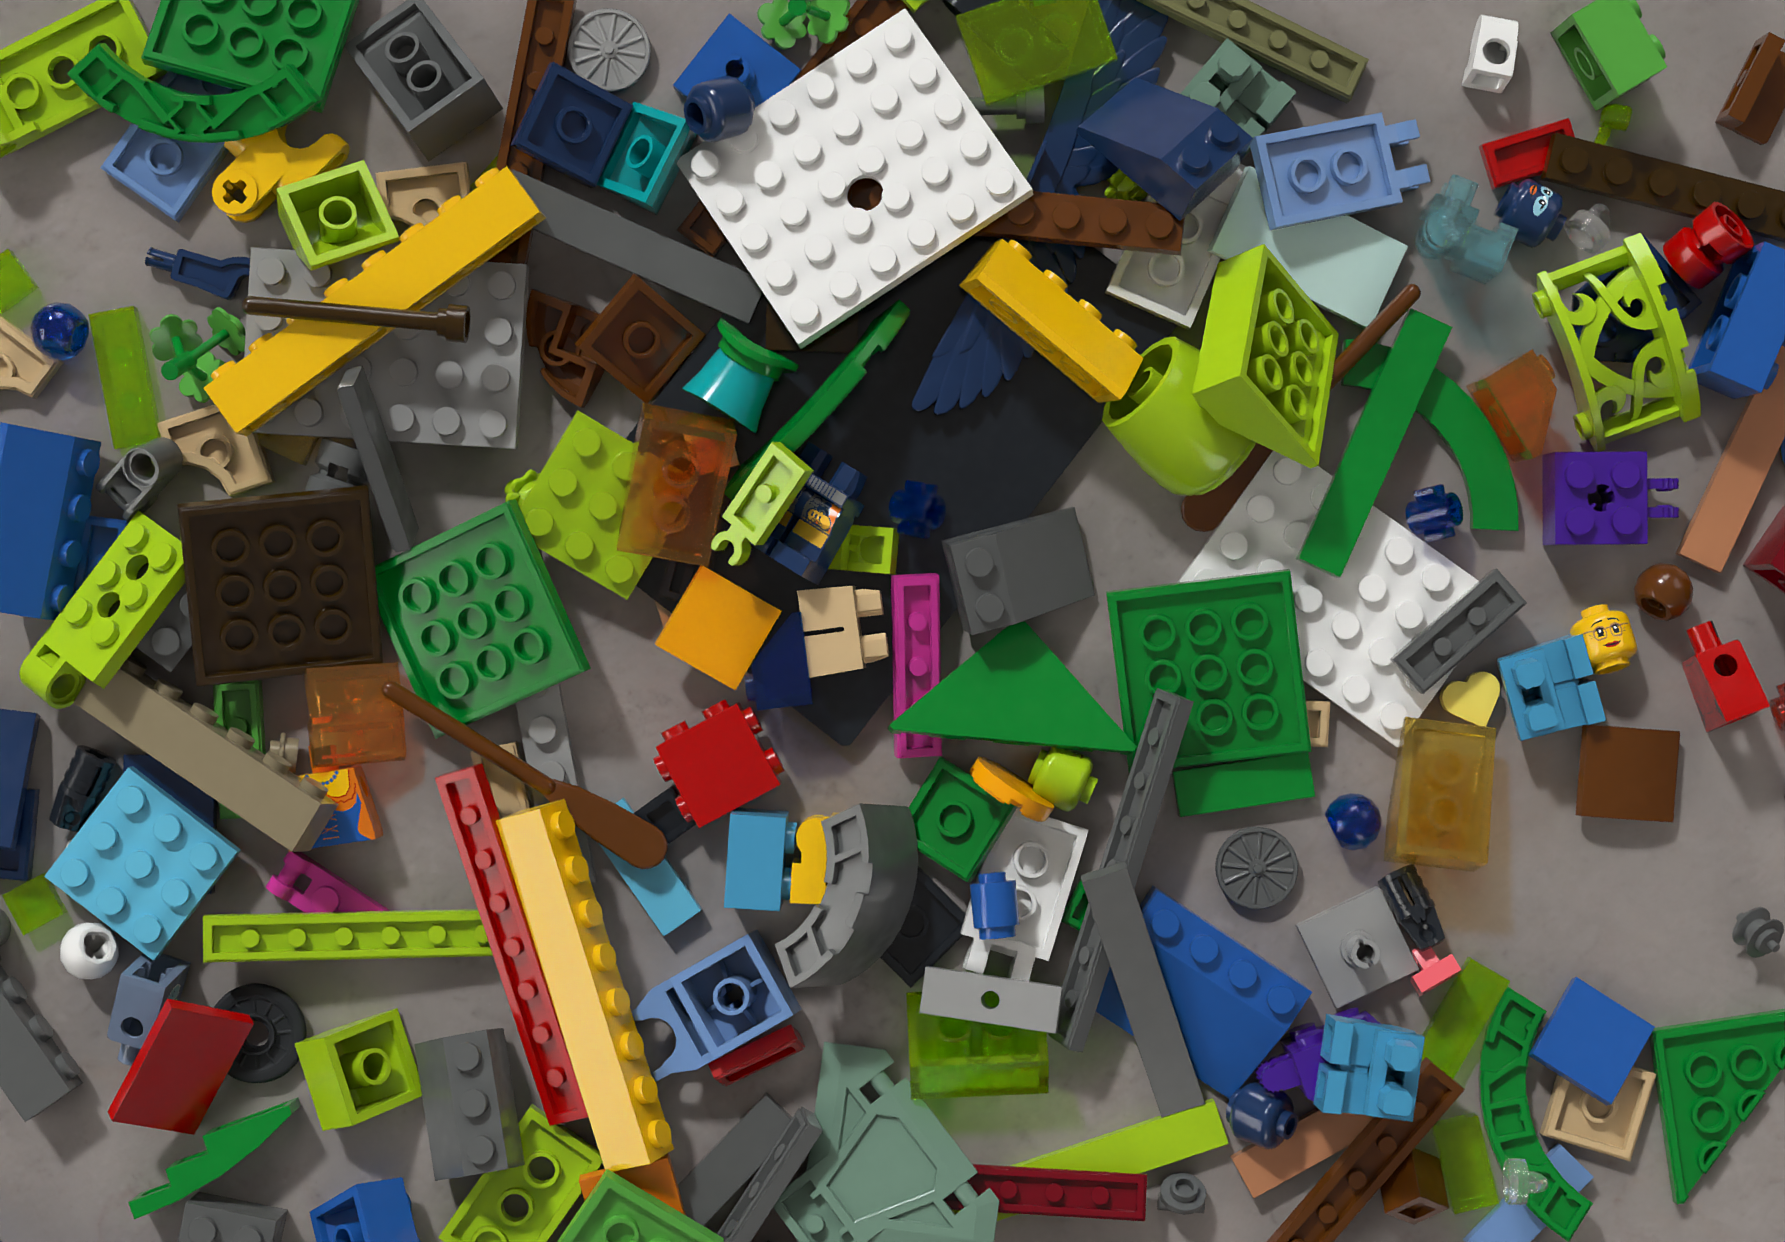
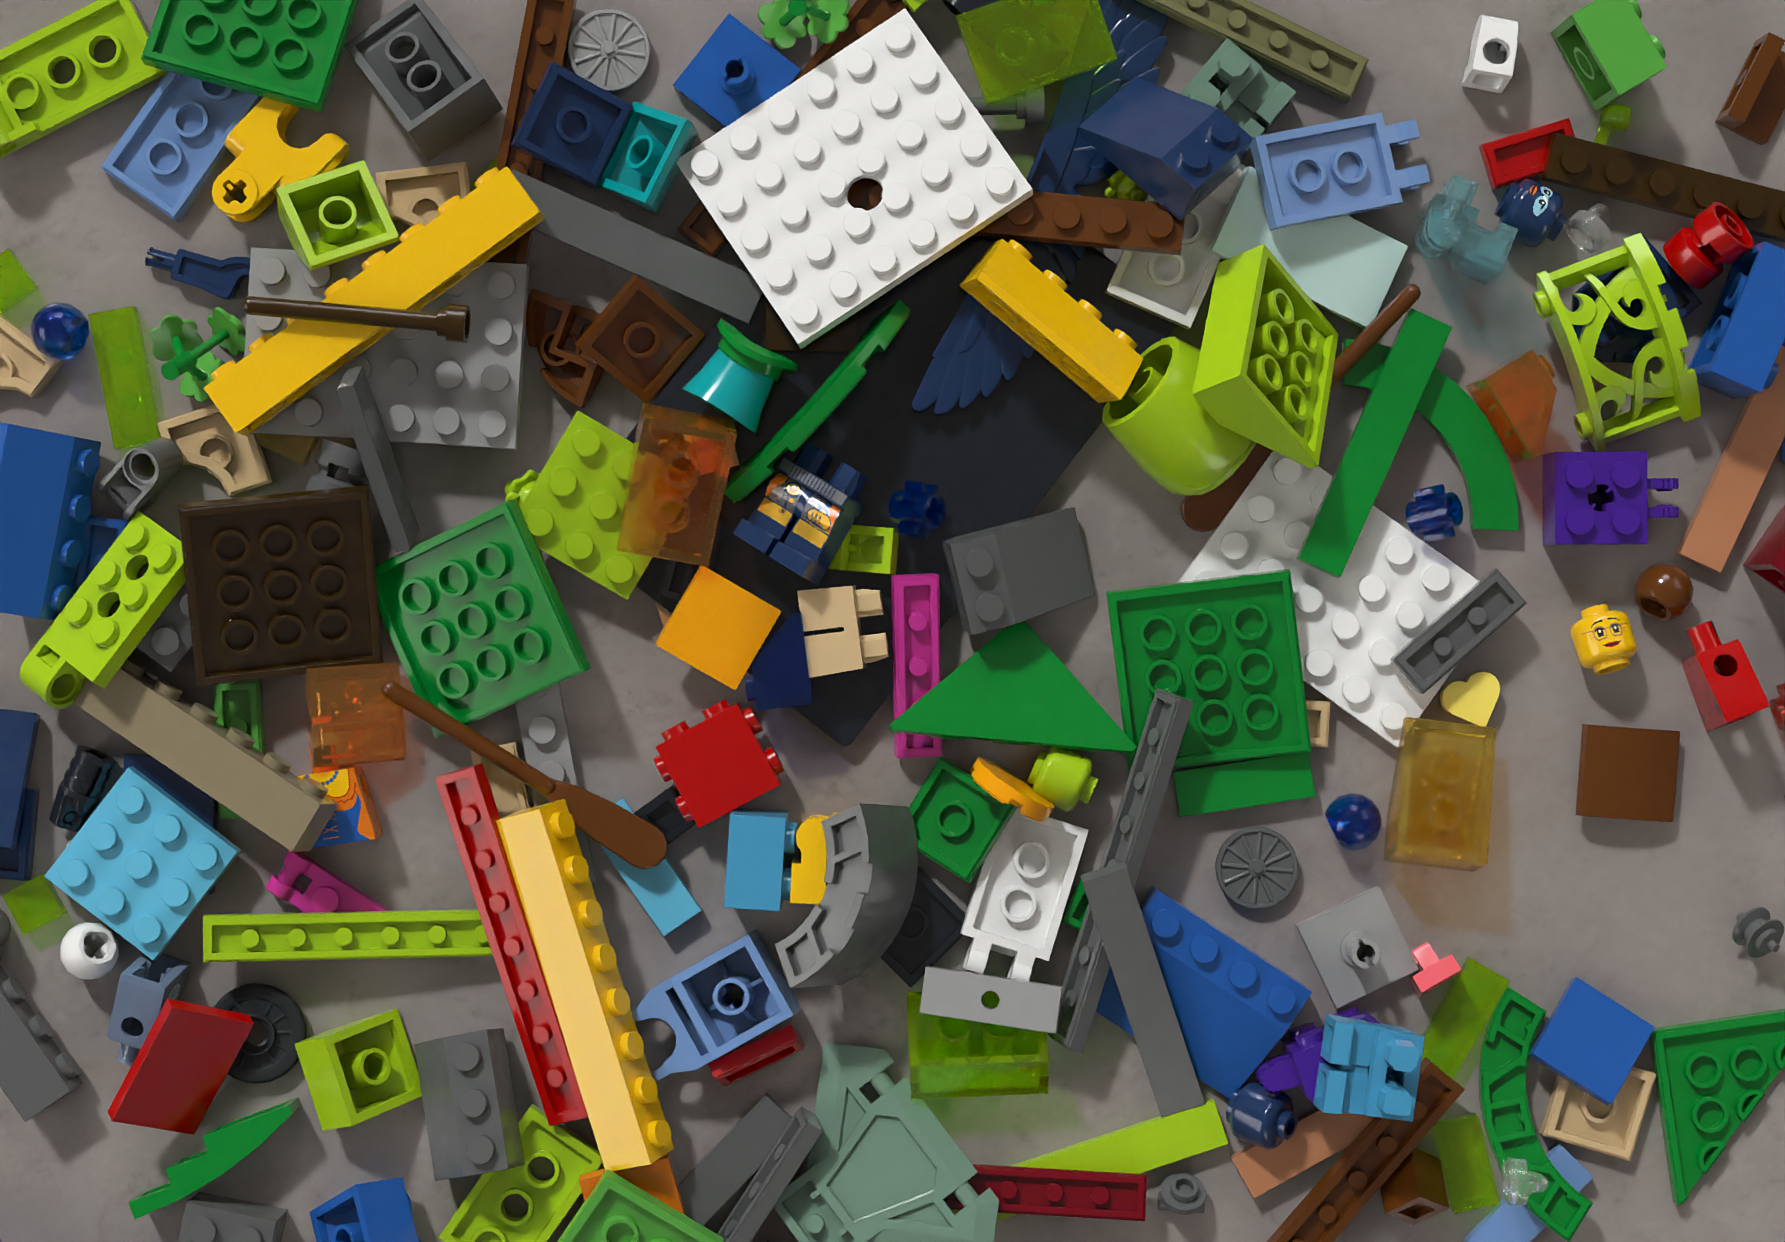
green tile [67,43,323,143] -> none
dark tan plate [269,733,299,774] -> none
dark blue head [684,76,755,142] -> none
lime plate [711,442,814,566] -> none
blue brick [970,872,1020,940] -> none
black hinge [1377,864,1445,952] -> none
dark azure hips [1497,634,1606,741] -> none

